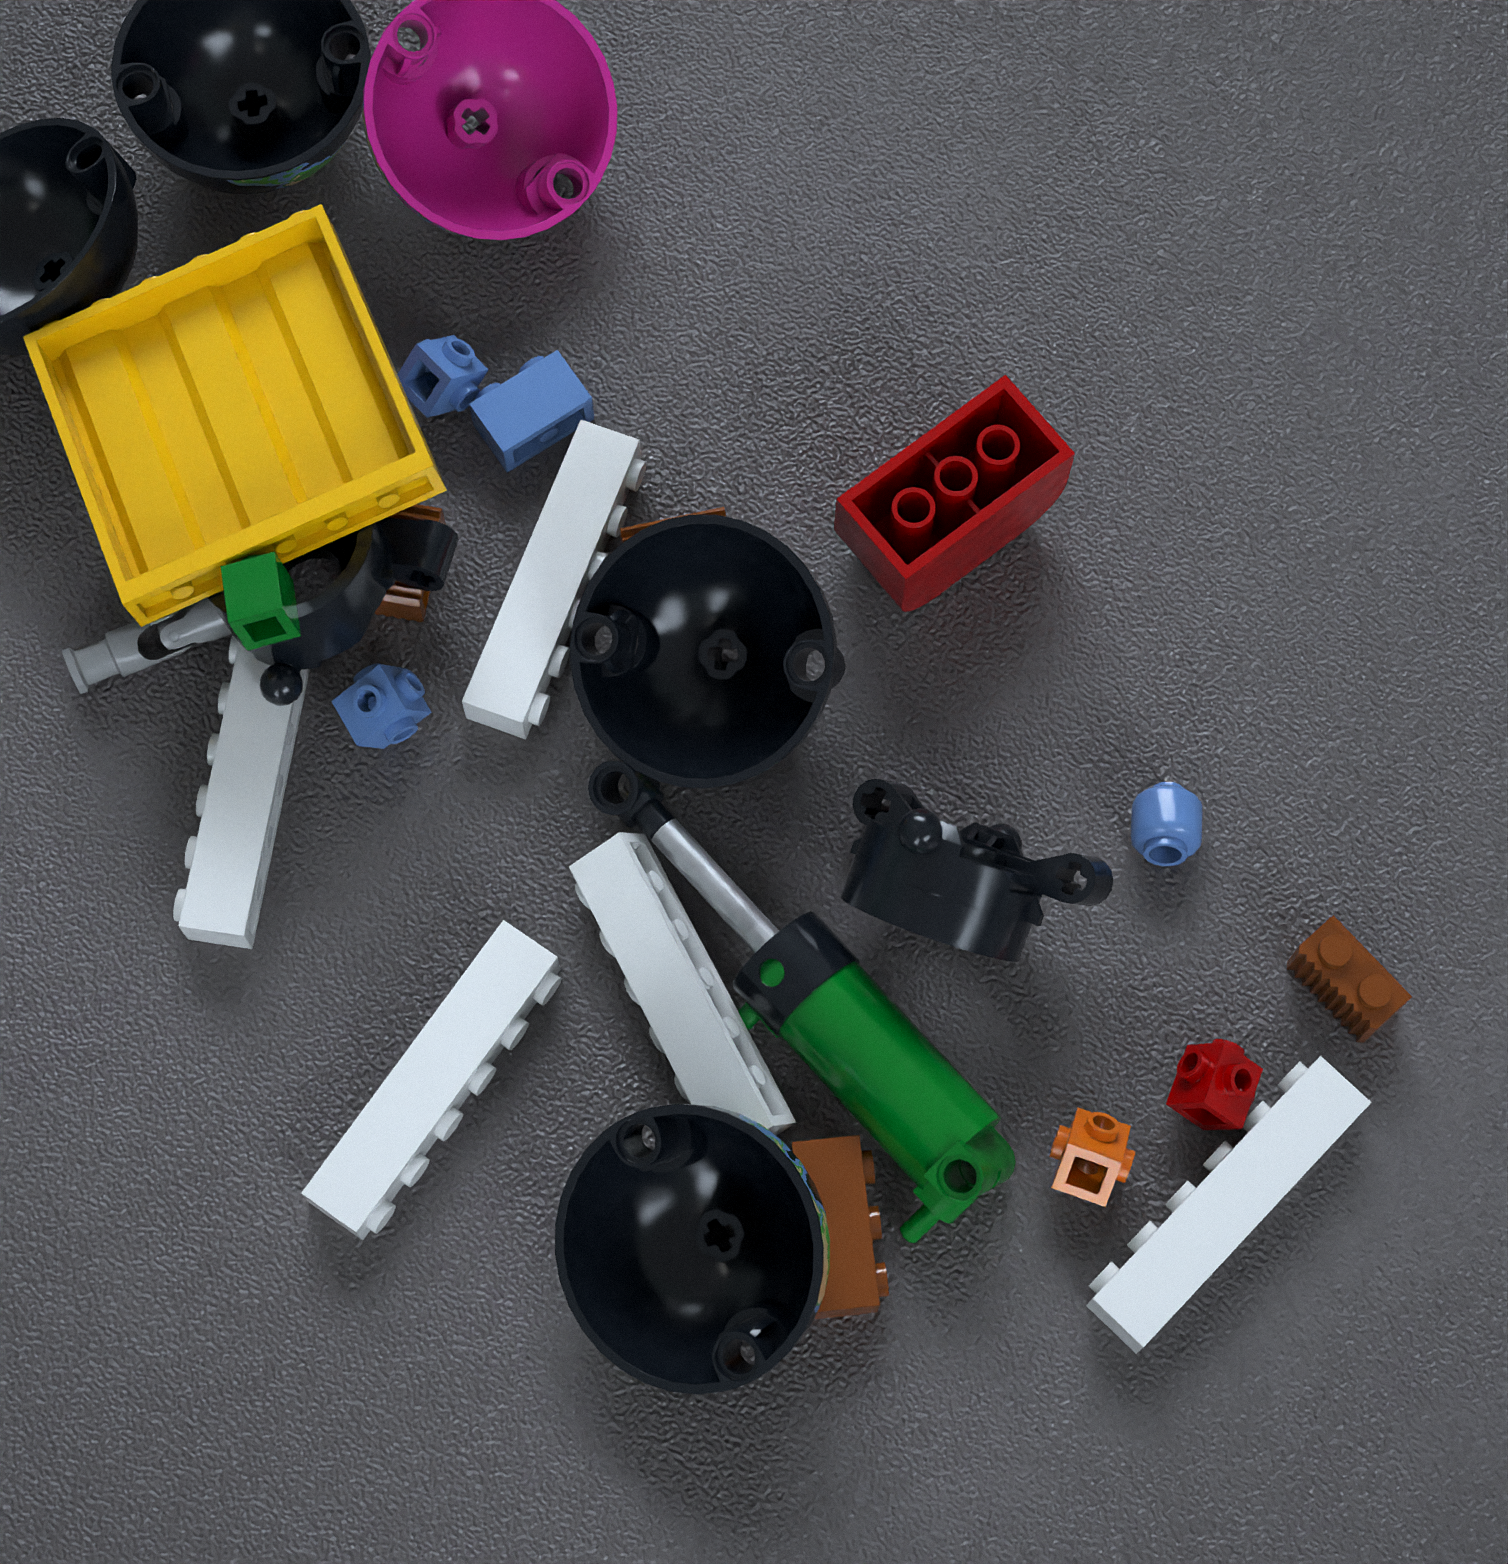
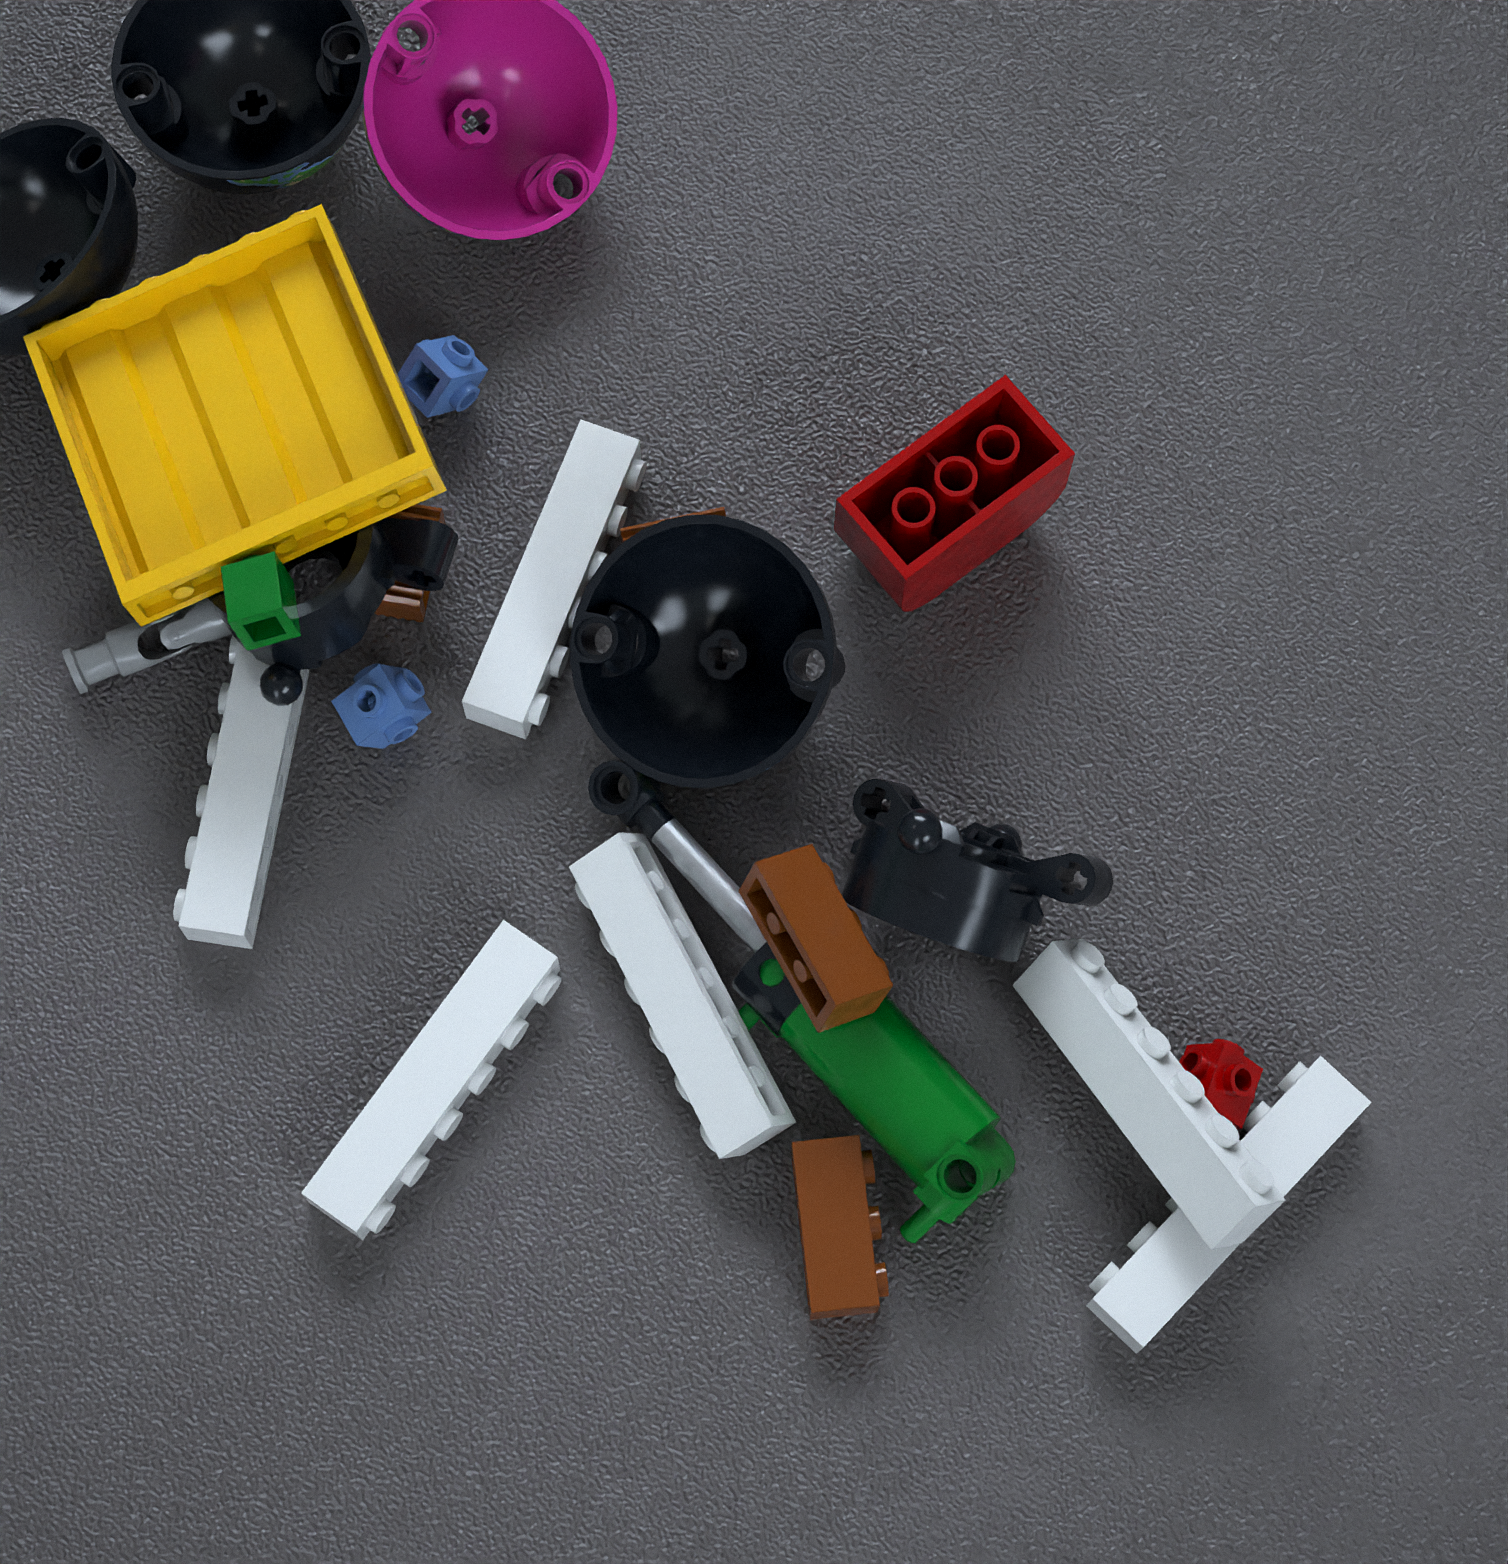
medium blue brick [469,350,594,473] -> none
black piece [555,1104,830,1395] -> none
orange brick [1049,1107,1135,1207] -> none
medium blue head [1131,782,1203,866] -> none
dark orange brick [1287,915,1412,1043] -> none
none -> dark orange brick [738,844,893,1033]
none -> white brick [1012,939,1285,1250]

